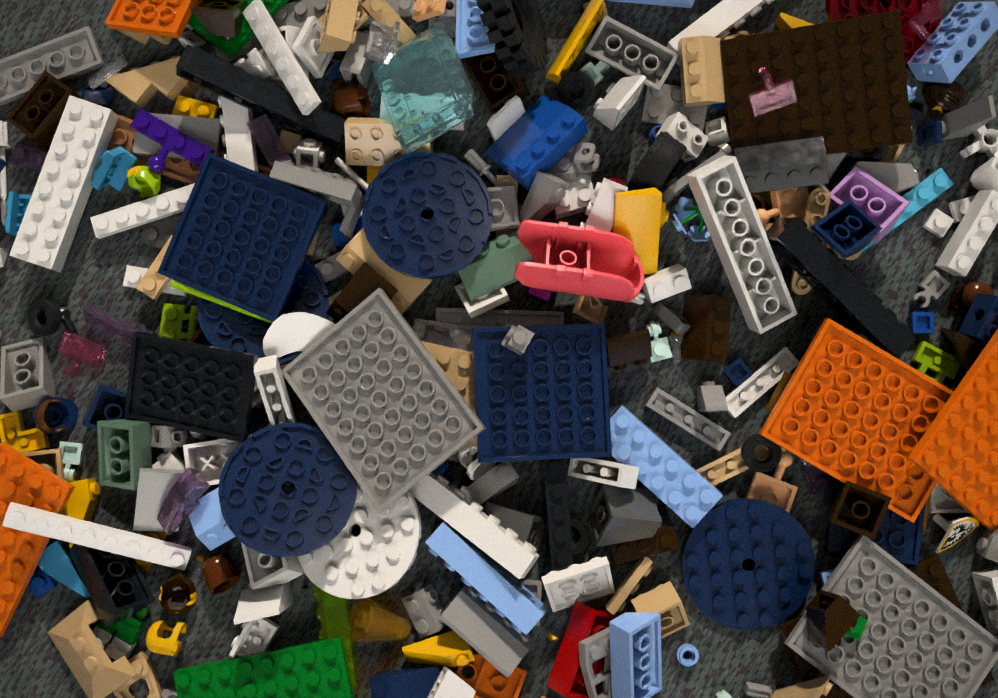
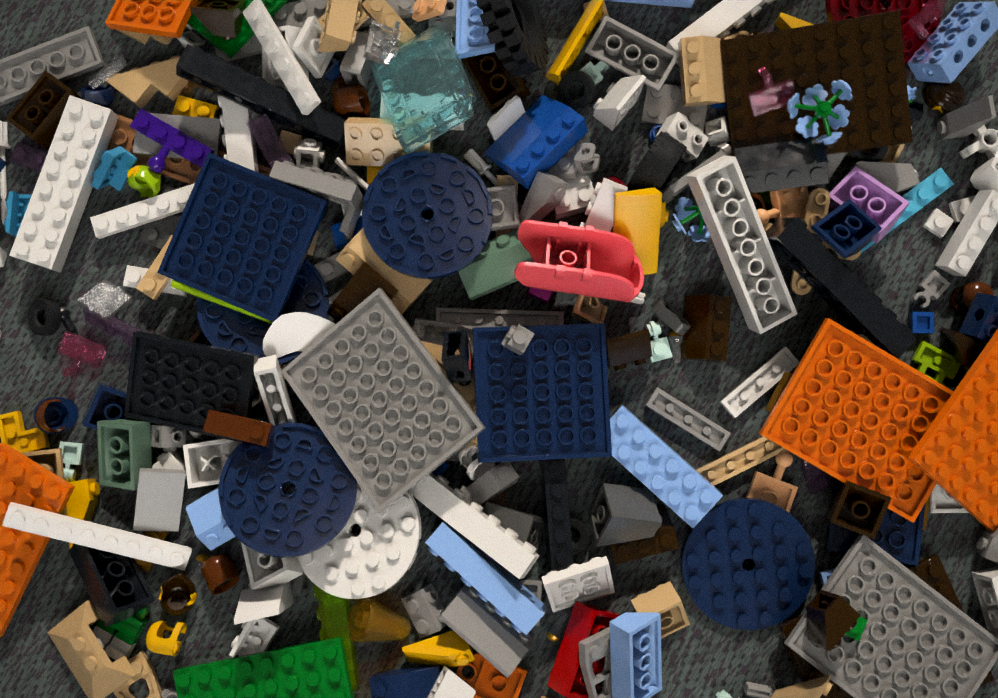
light grey slope [0,336,55,412] -> none
blue plate [28,569,58,598] -> none
dark azure slope [38,540,91,599] -> none
clear purple slope [157,467,210,535] -> none
lime plate [159,303,199,341] -> none
white bracket [233,47,275,79] -> none
white plate [454,283,510,319] -> none
white brick [568,457,639,489] -> none
tan plate [605,557,653,615] -> none
white brick [642,264,692,303] -> none
light blue plate [676,643,699,667] -> none
light grey slope [697,381,728,412] -> none
dark blue plate [722,357,753,388] -> none
black tyre [741,433,782,472] -> none
dark blue plate [918,120,943,147] -> none
shield [932,513,979,553] -> none
none -> clear piece [78,279,132,320]
none -> reddish brown slope [203,410,275,448]
none -> black torso [441,329,473,386]
none -> light blue plant [787,80,853,145]

